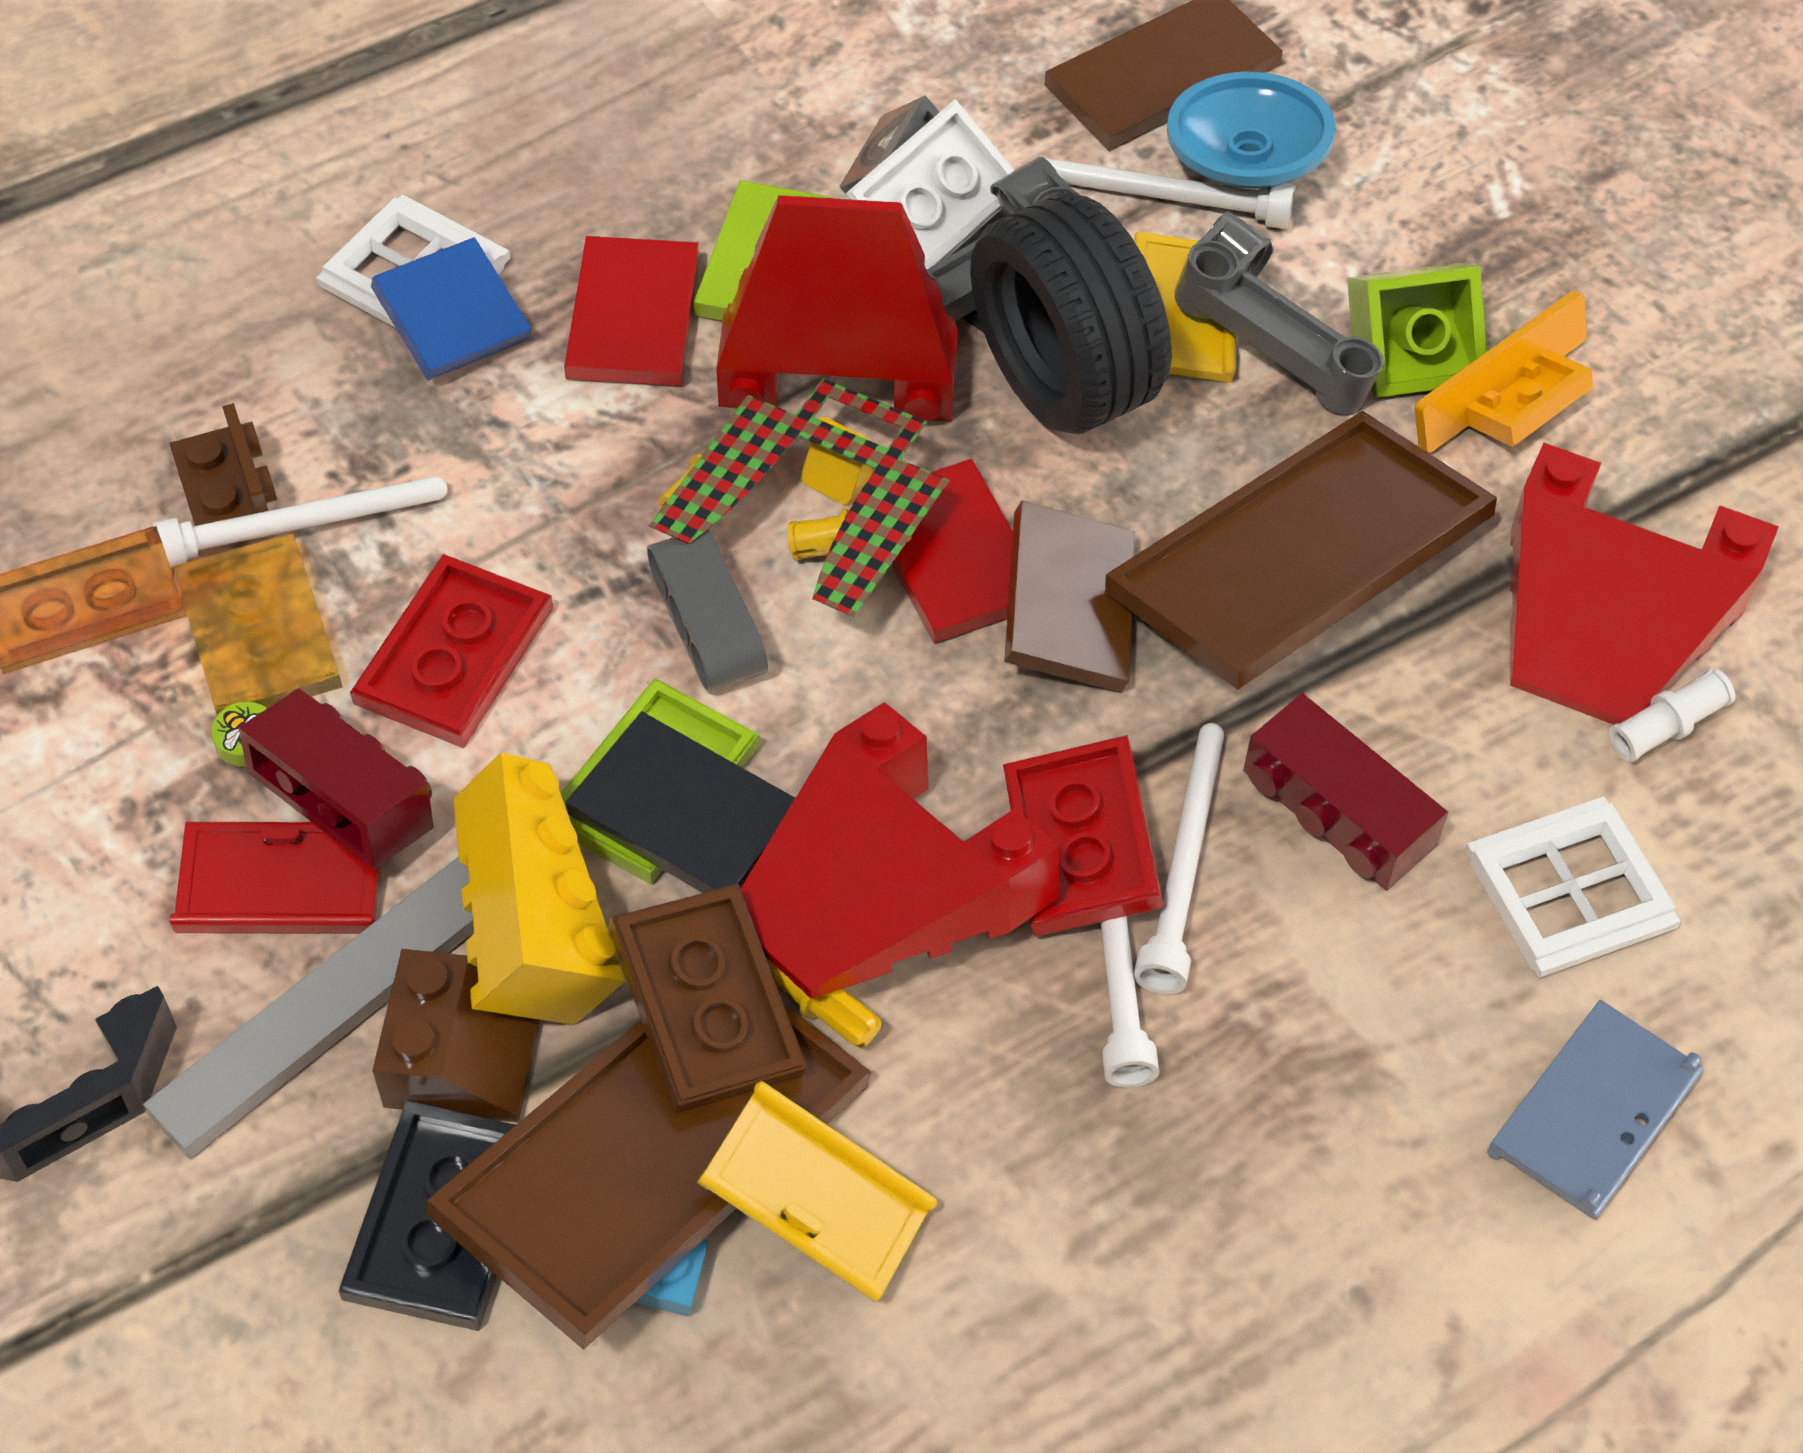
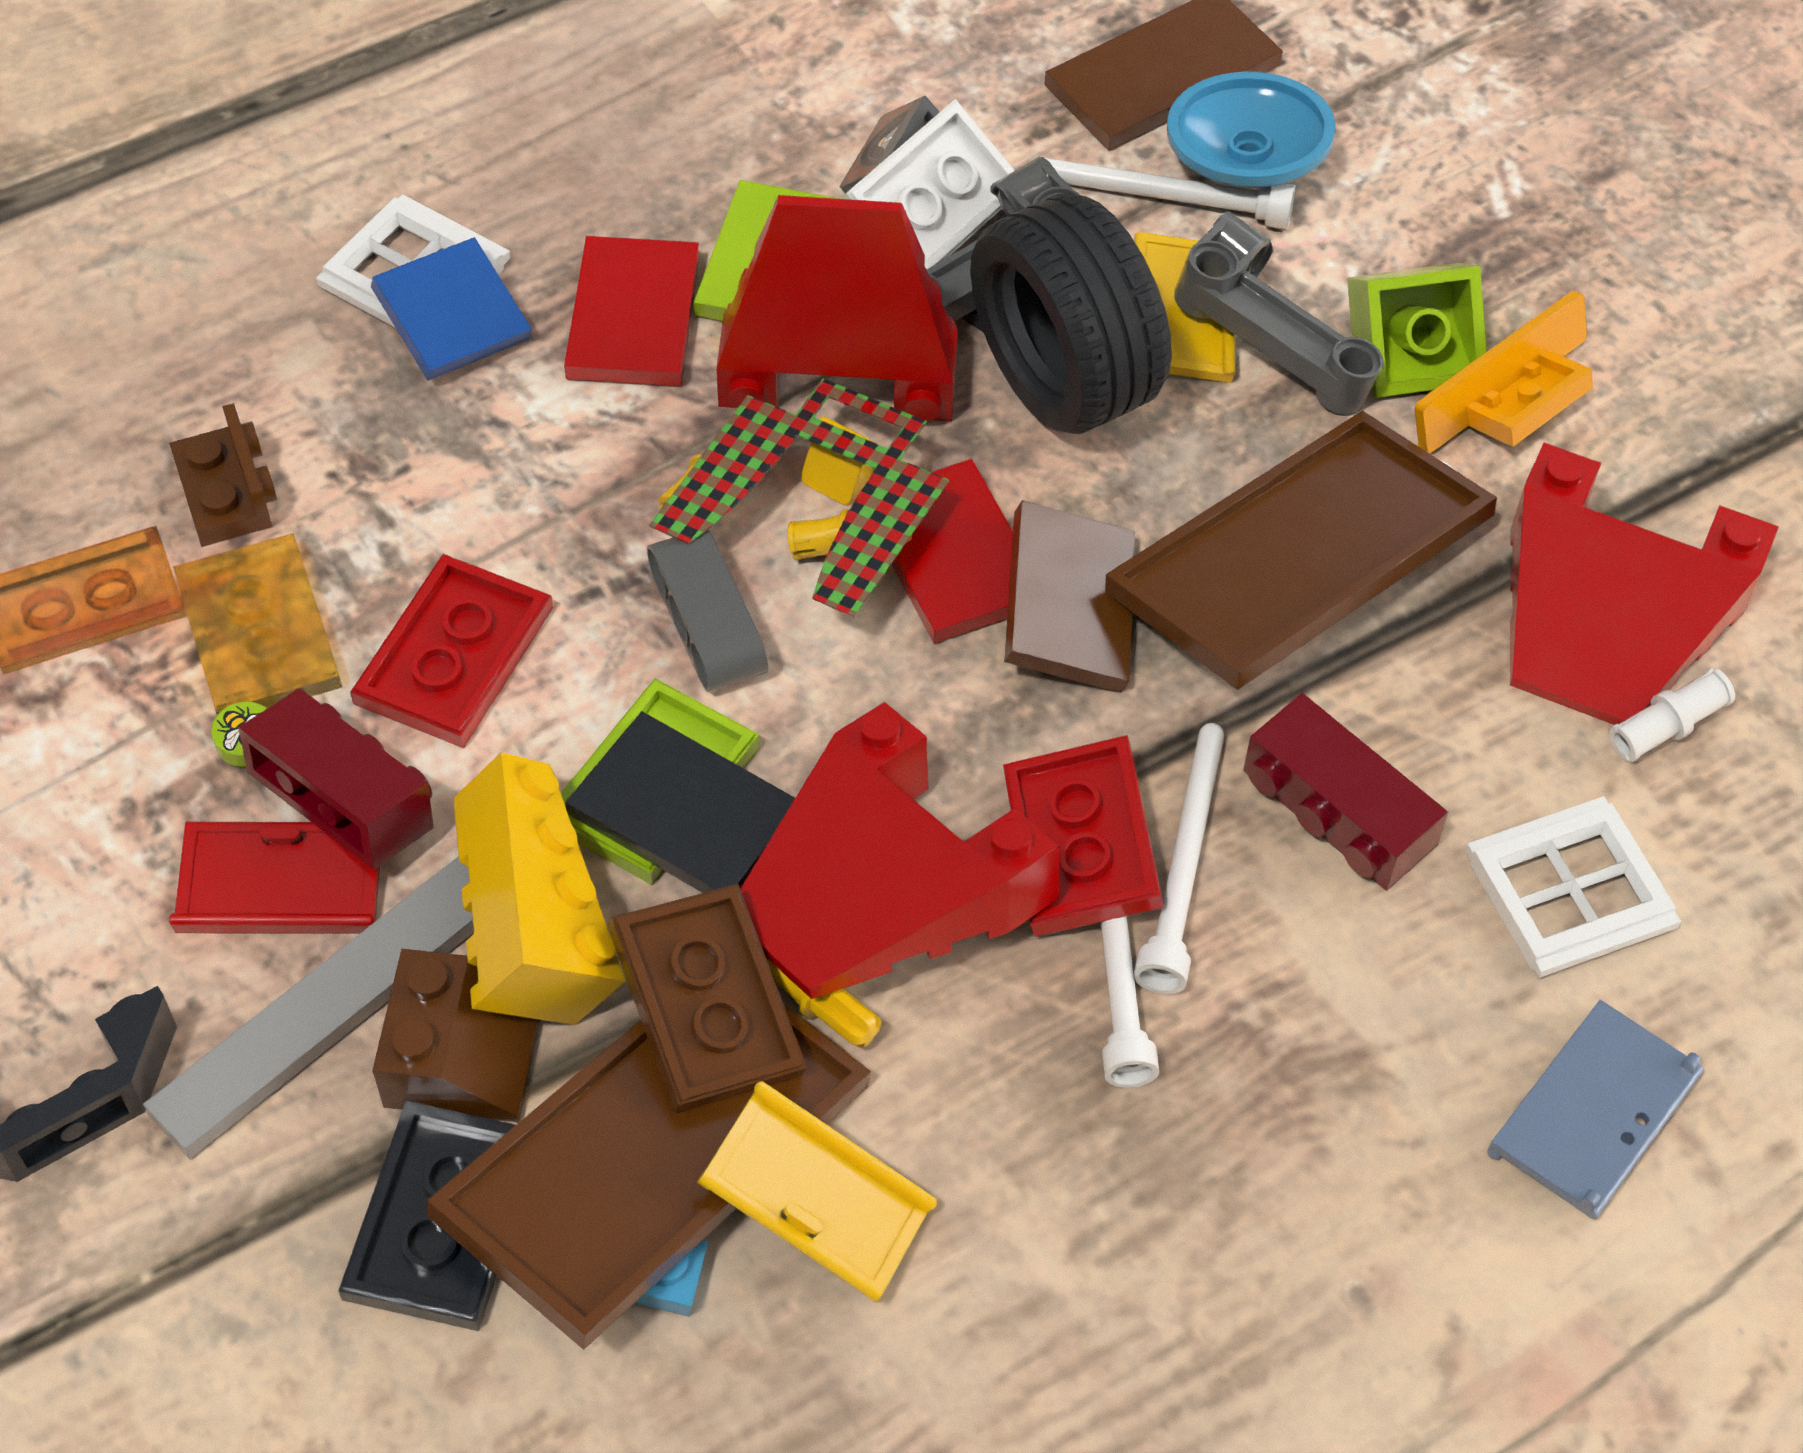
white piece [152,477,447,570] -> none

